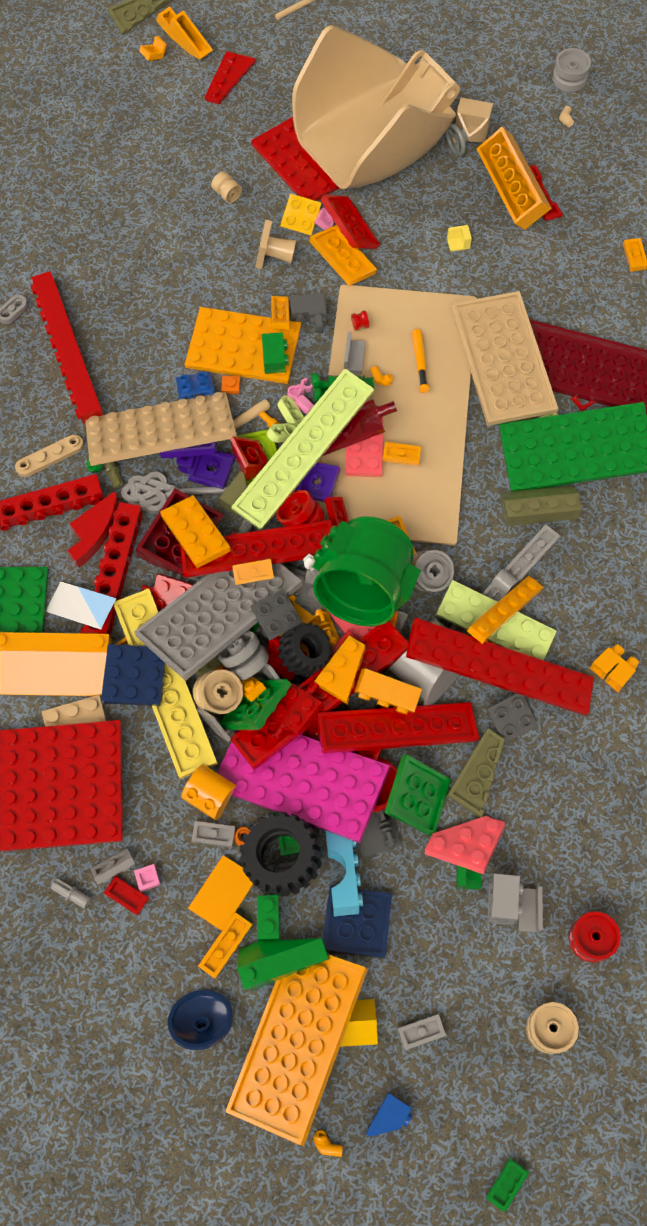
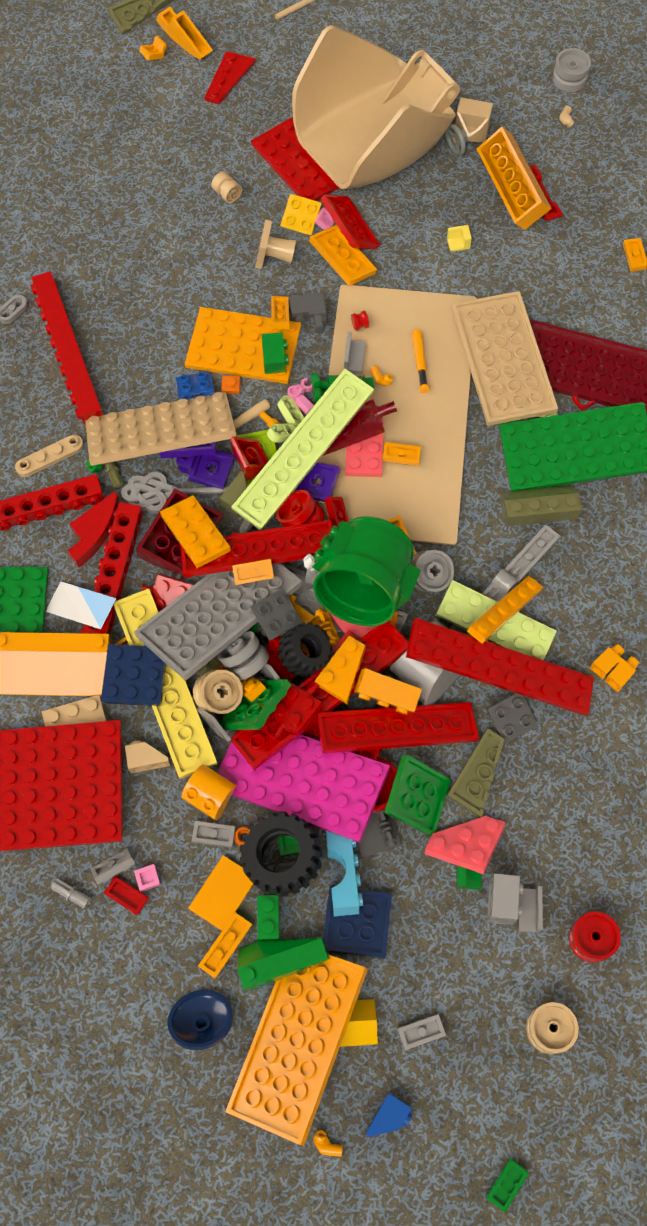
none -> tan slope [125,741,171,774]

